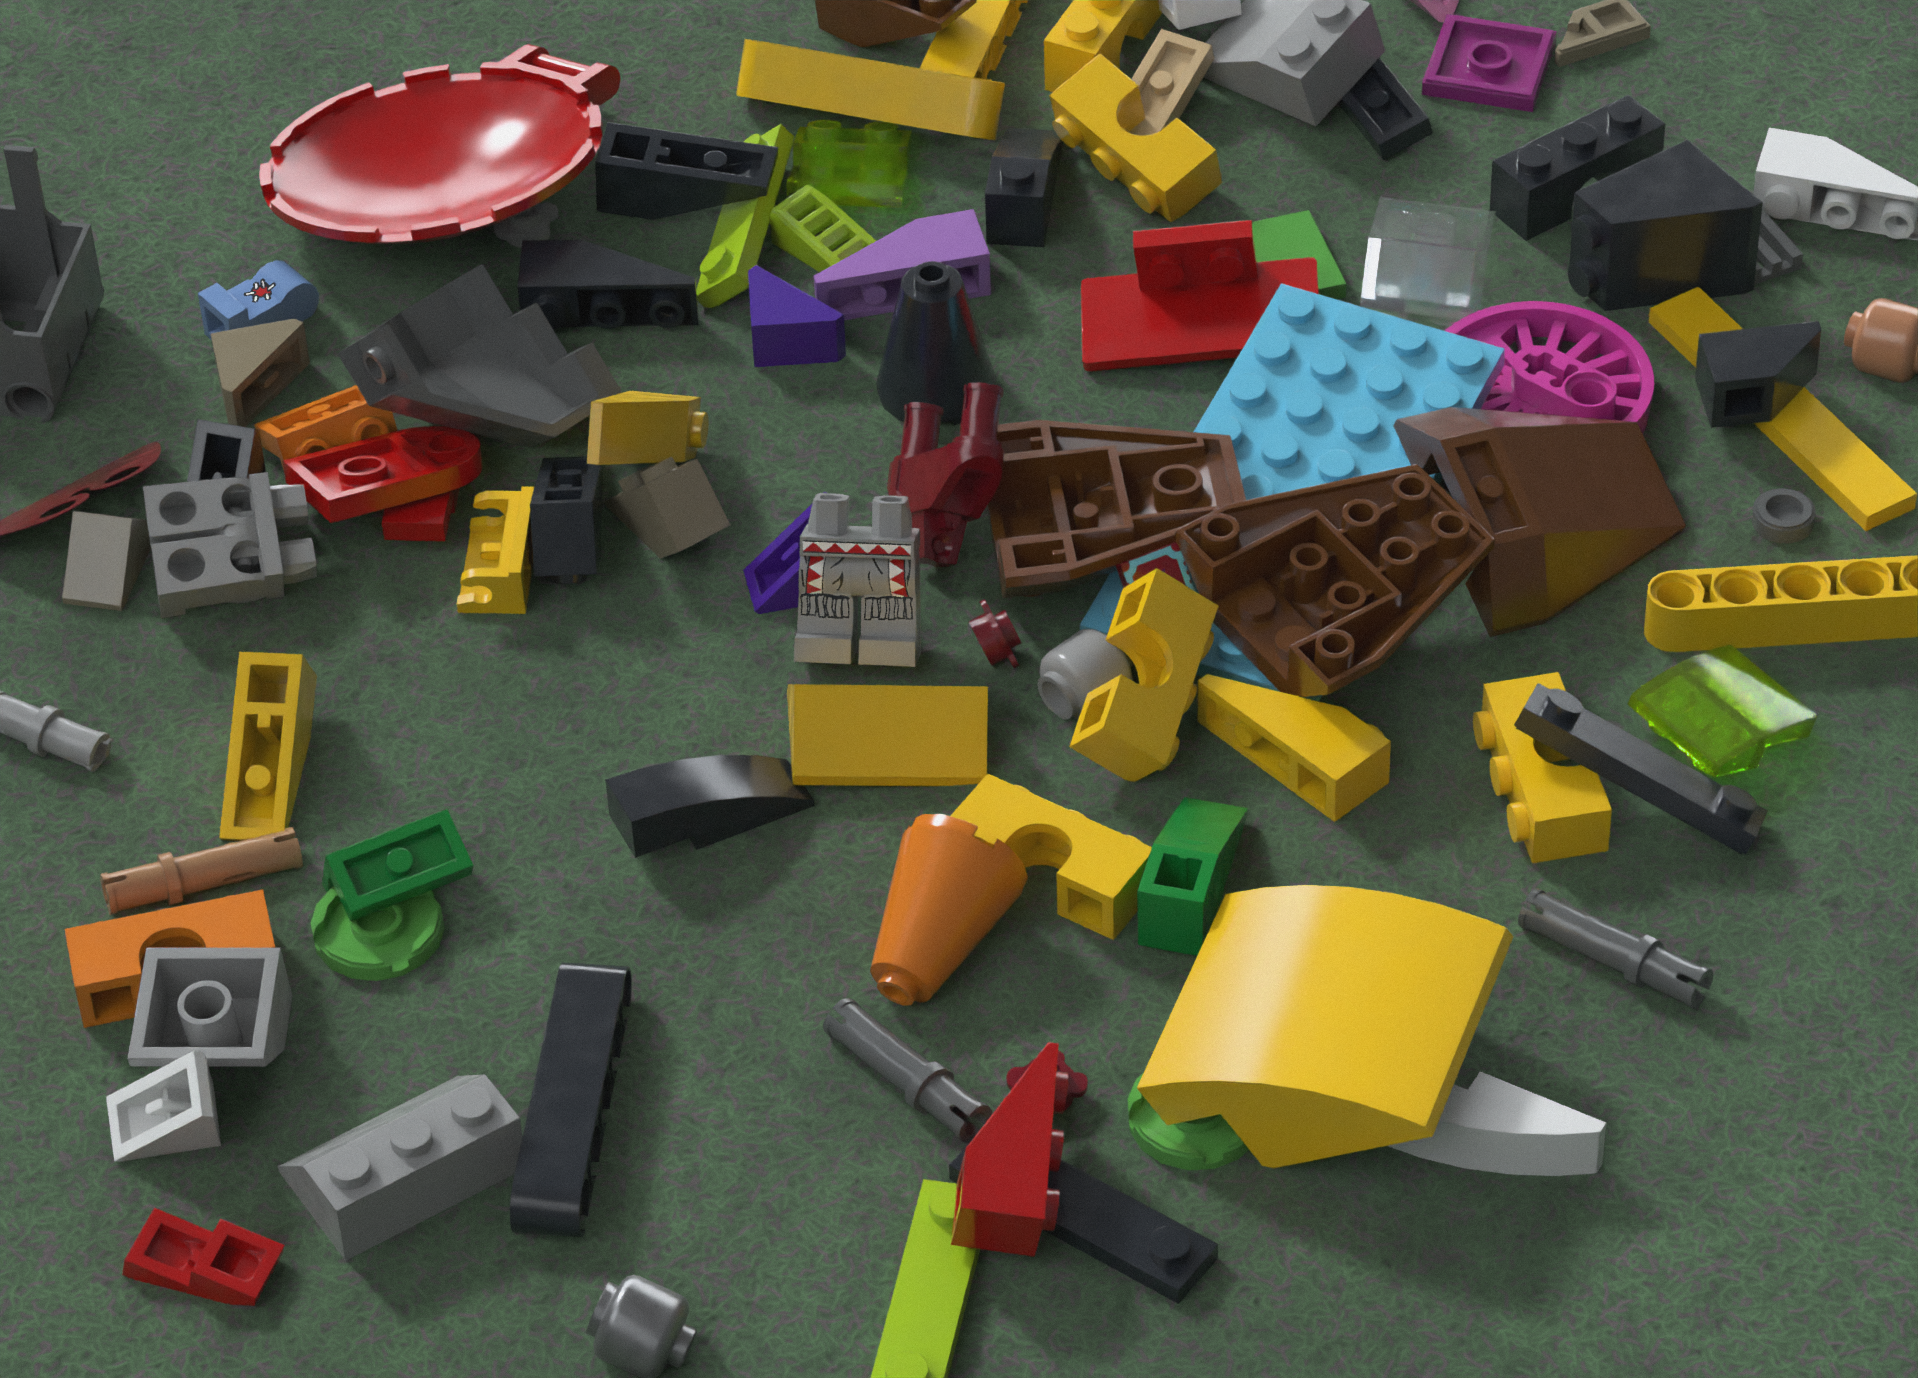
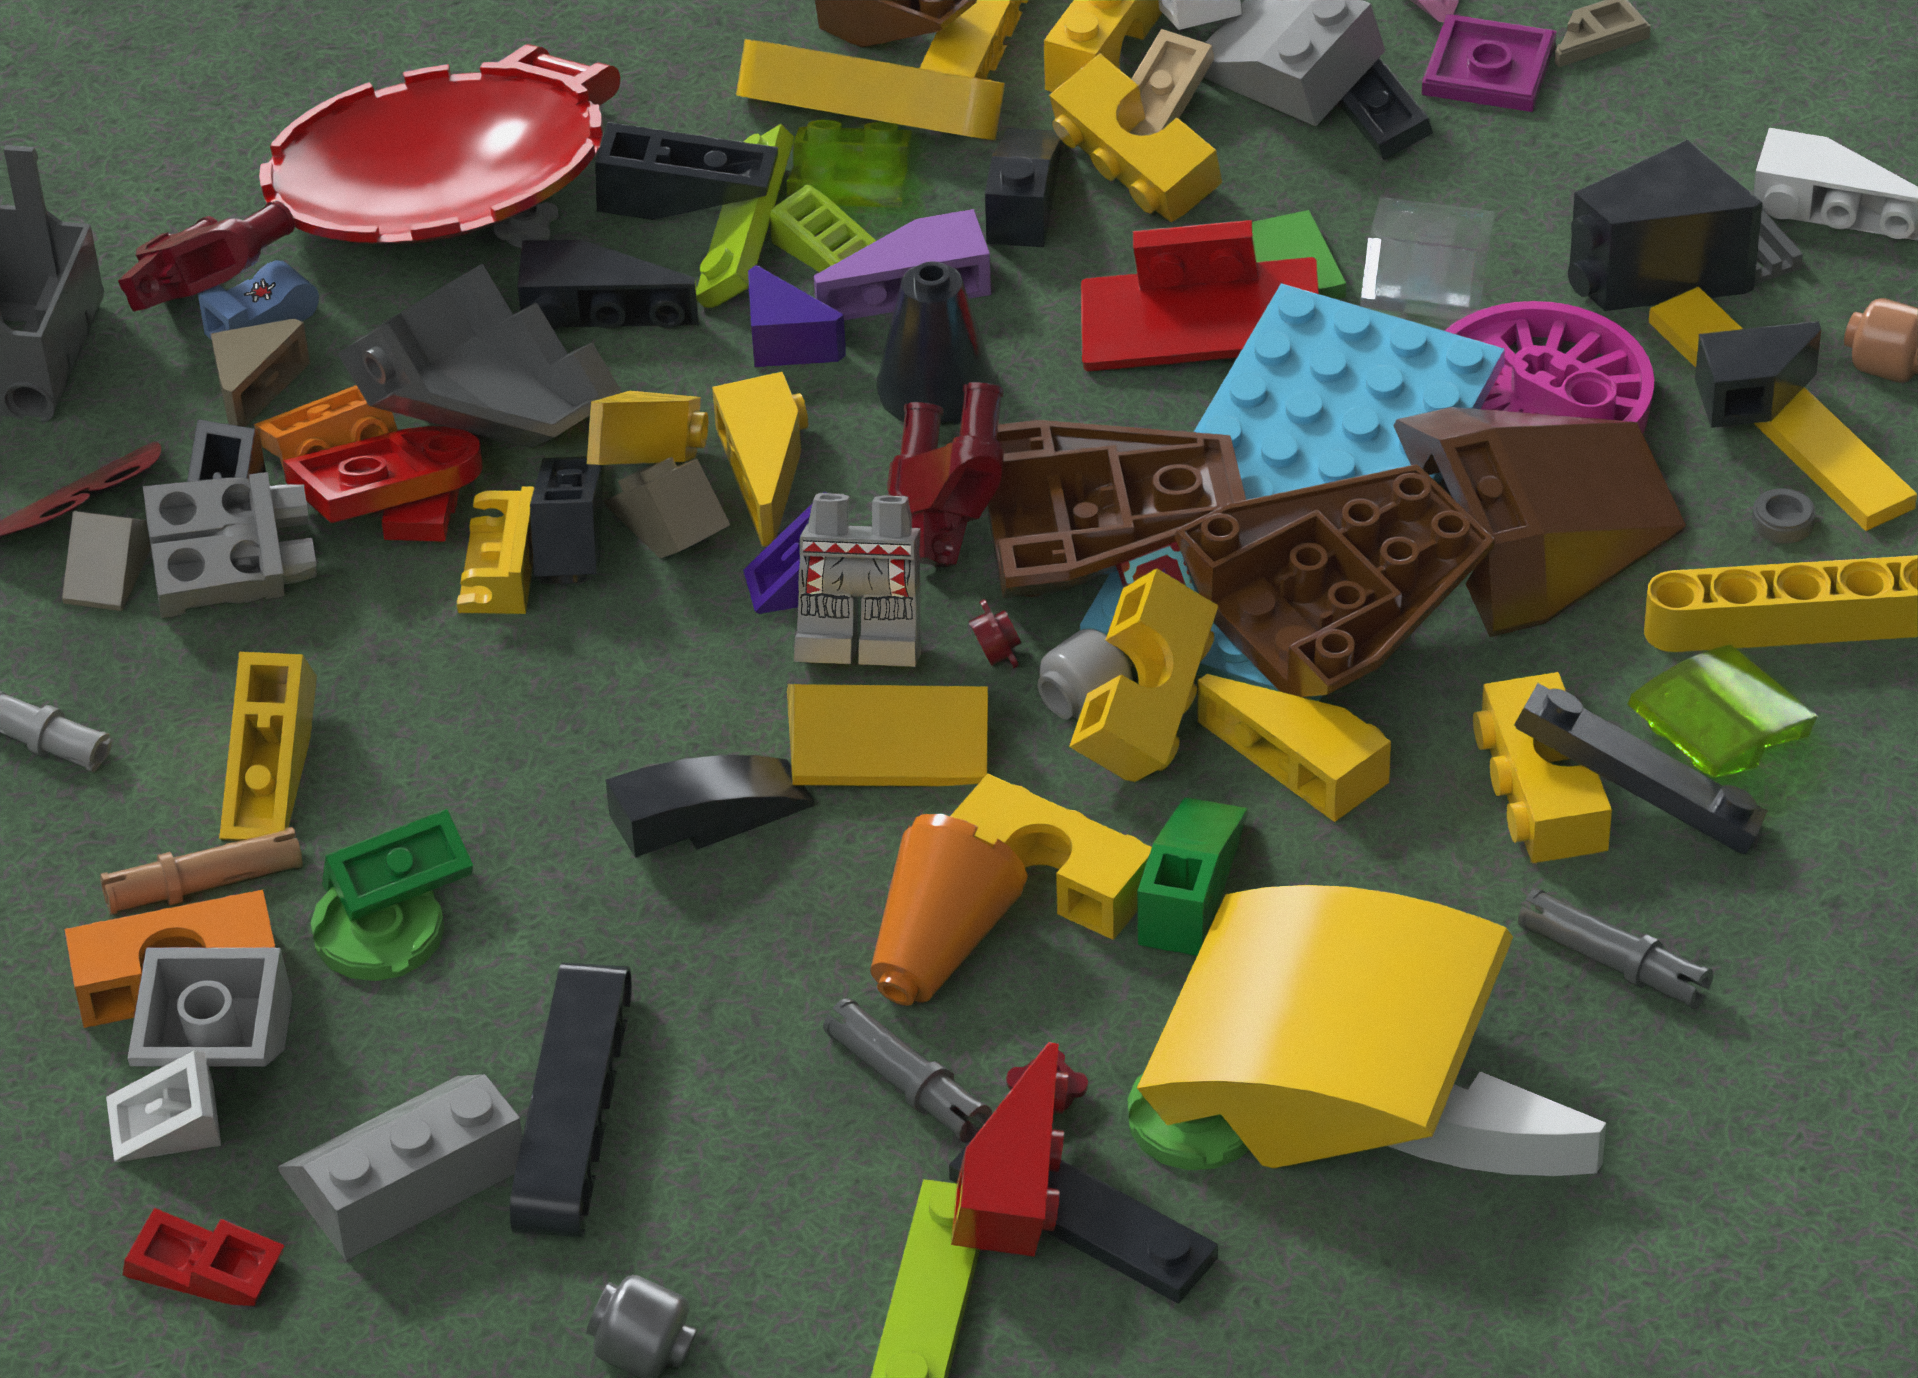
black arch [1489,94,1666,241] -> none
none -> dark red connector [118,200,295,312]
none -> yellow slope [712,372,809,547]

